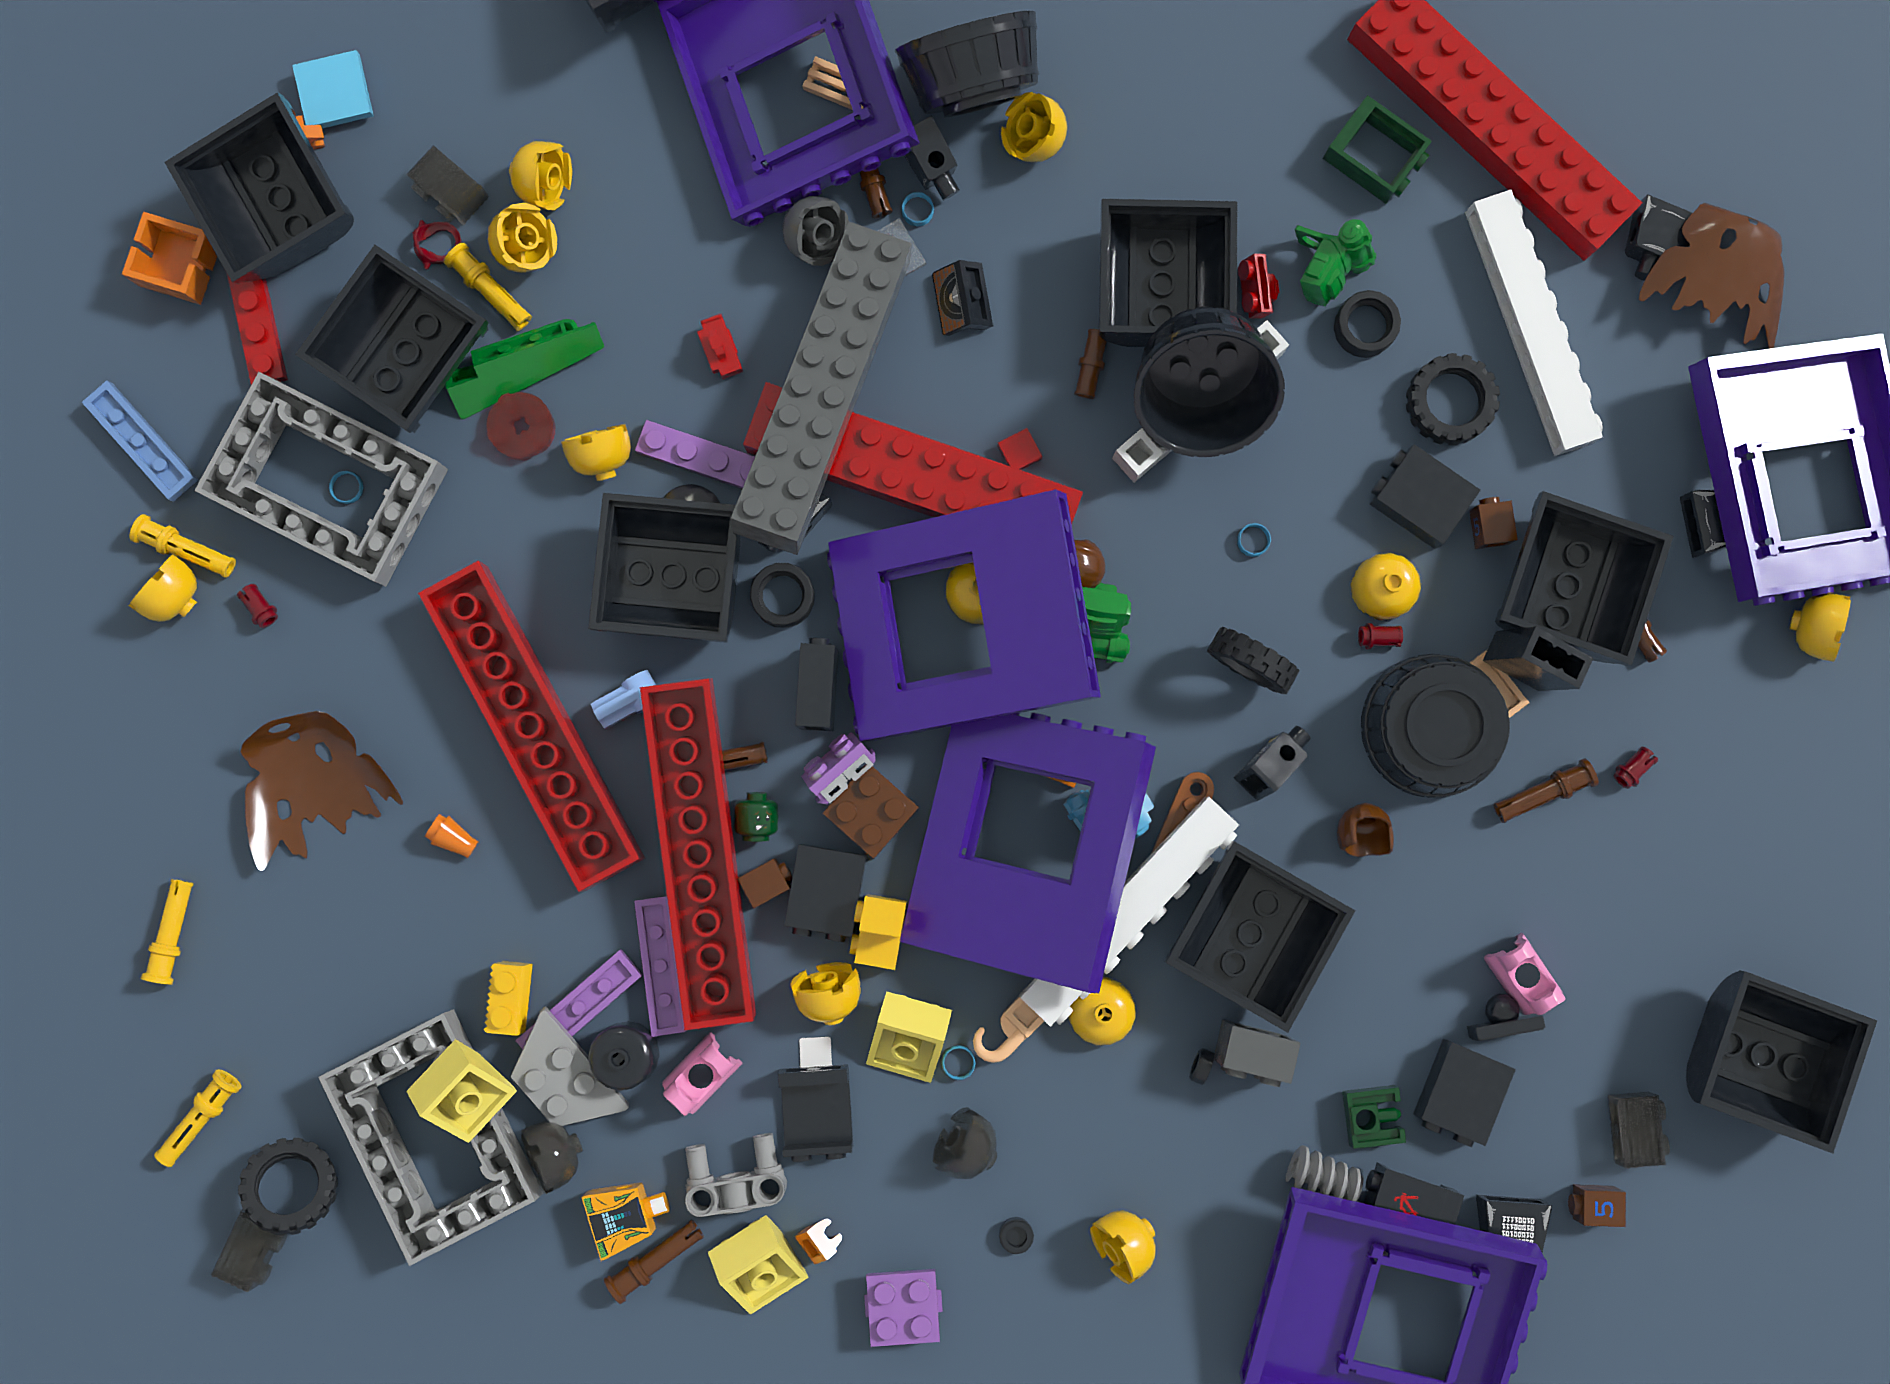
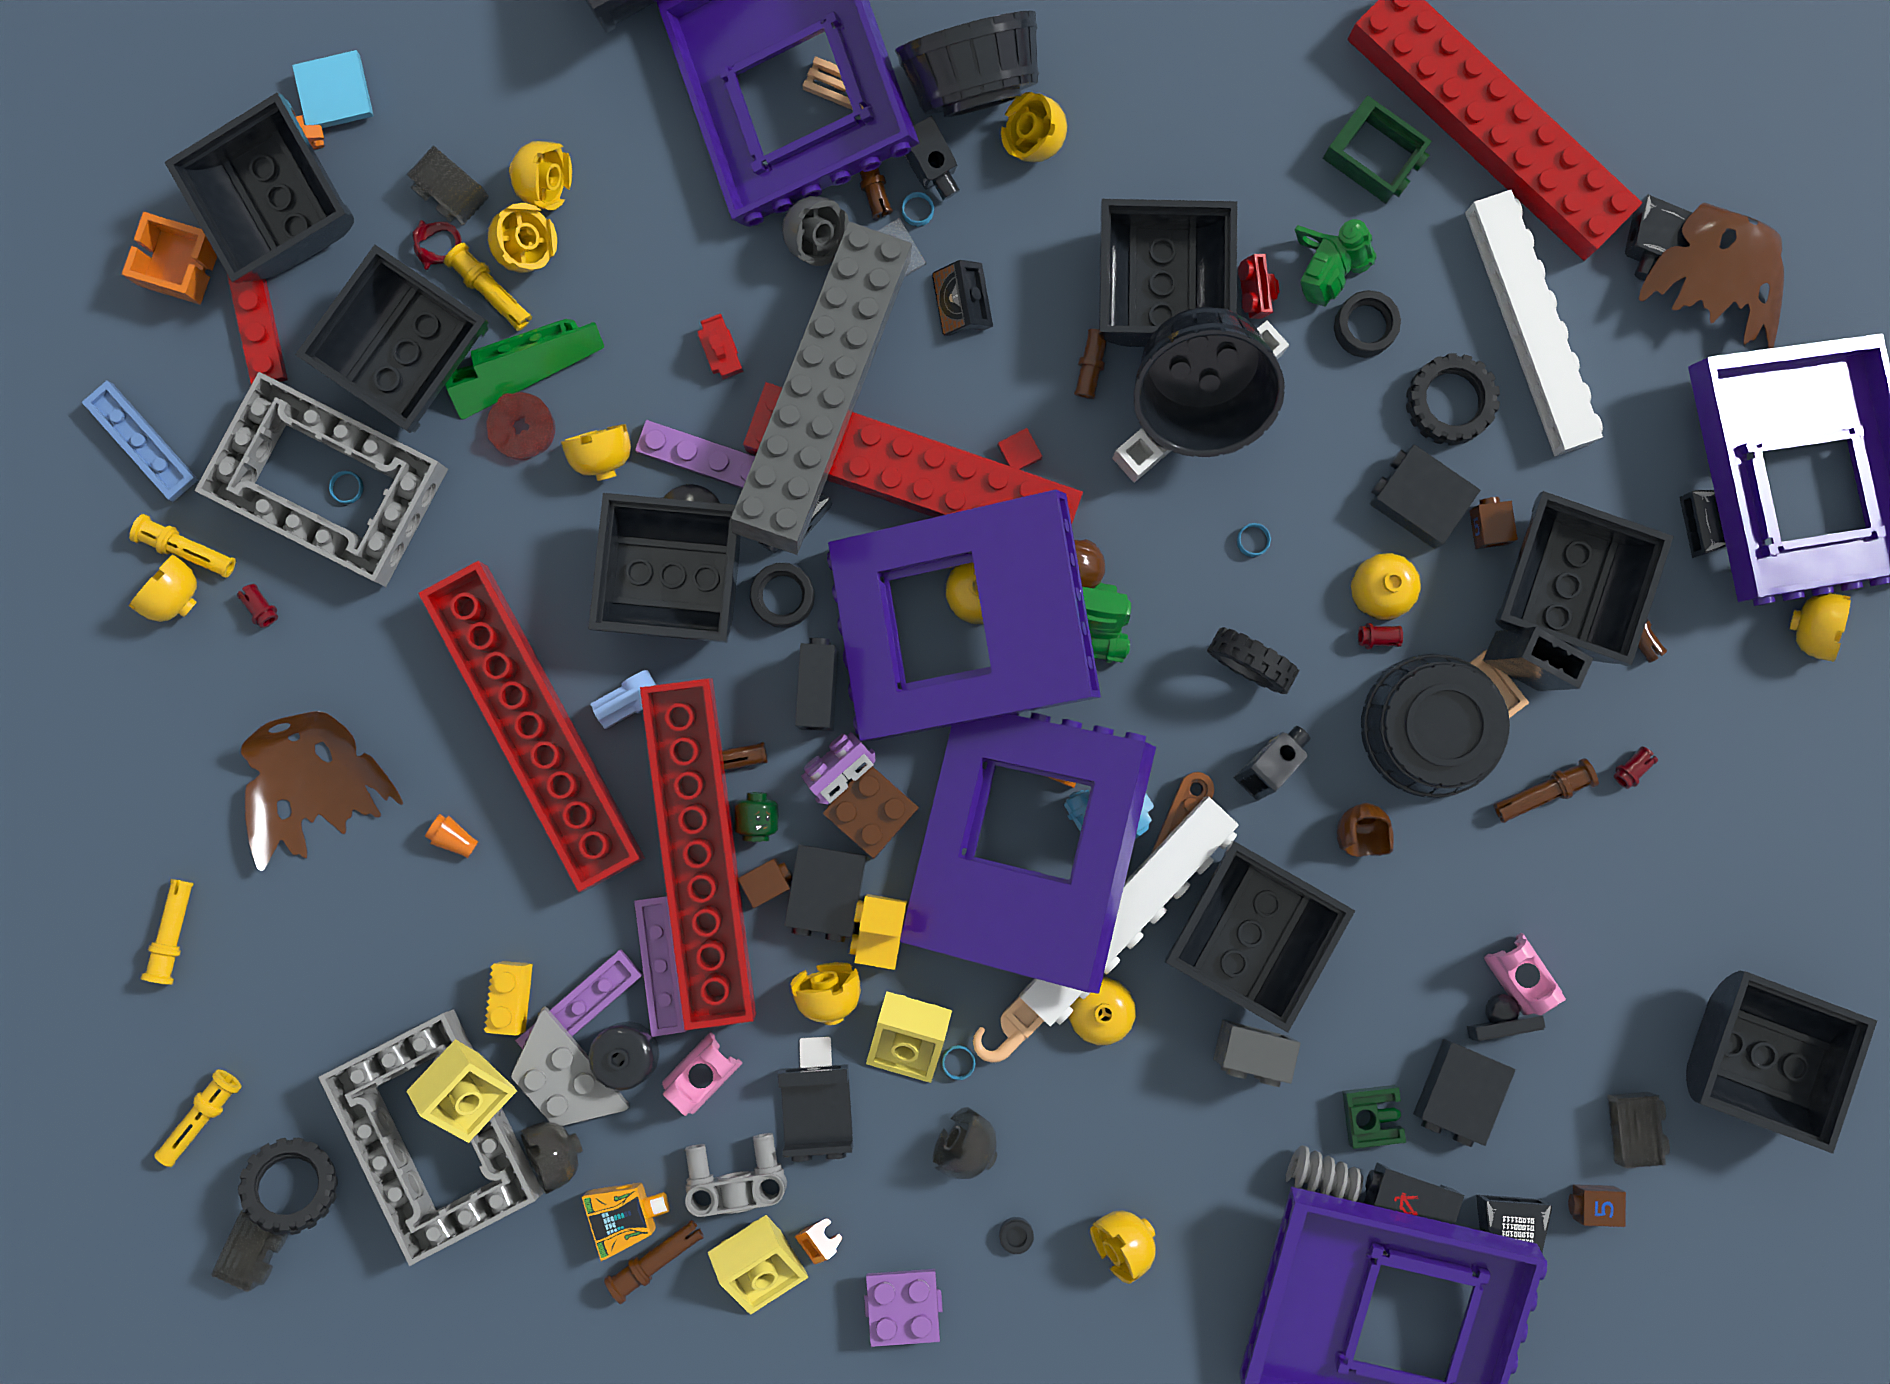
black tile [1189,1048,1215,1085] -> none

